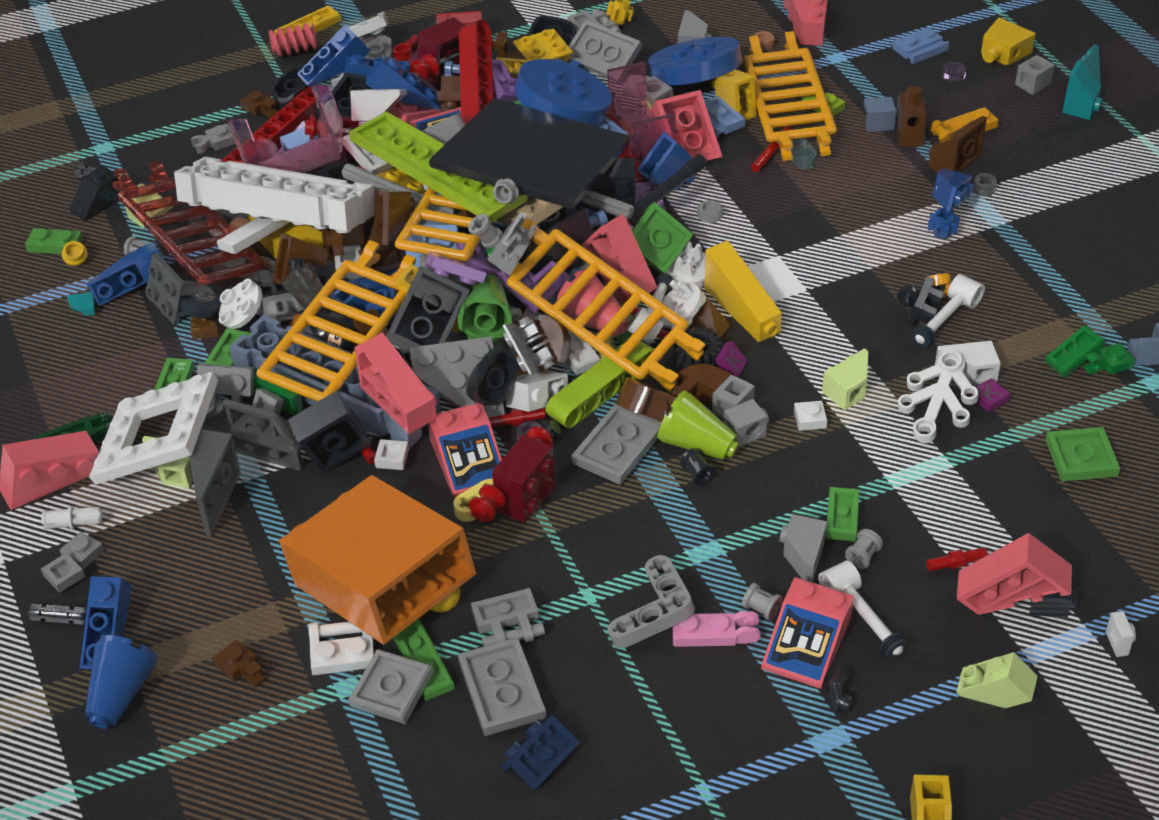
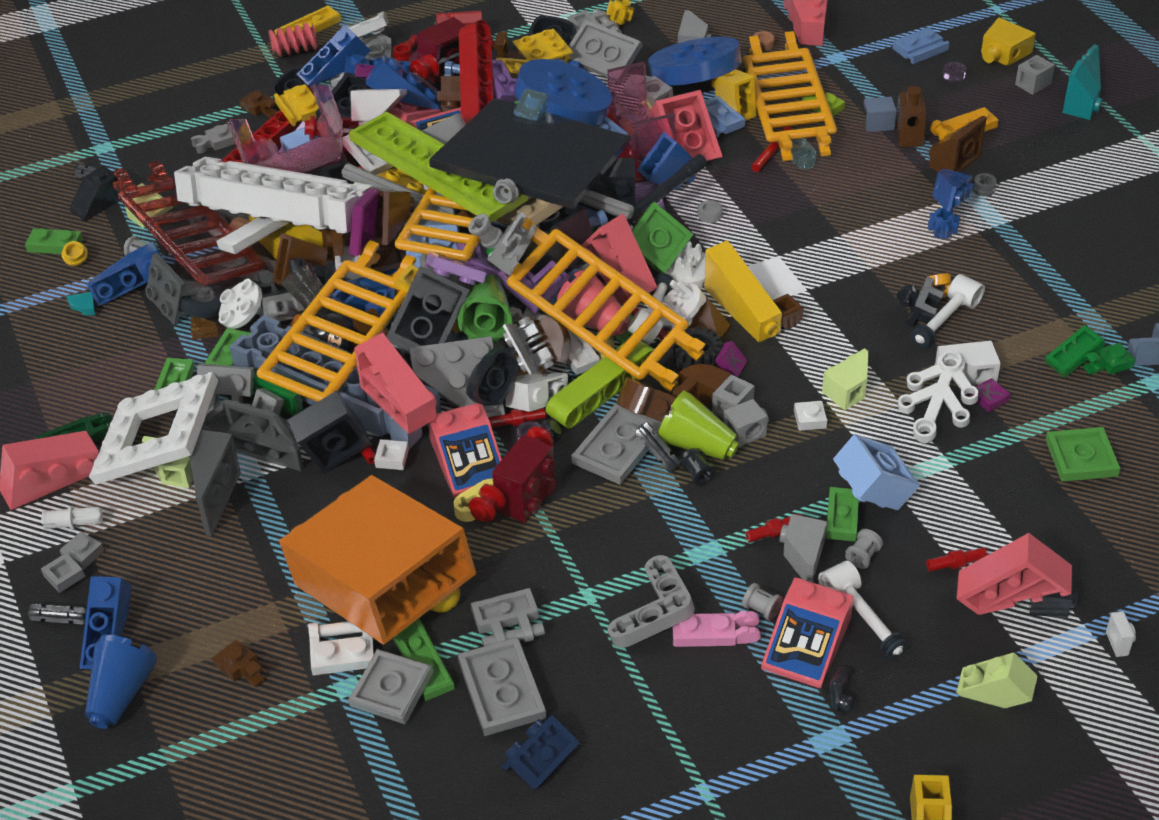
none -> yellow plate [274,84,321,126]
none -> magenta plate [349,188,379,256]
none -> magenta tile [355,64,375,78]
none -> clear light blue slope [514,89,548,121]
none -> black axle [635,421,680,473]
none -> red bar [745,513,802,543]
none -> reddish brown brick [773,293,804,329]
none -> light blue brick [833,434,920,510]

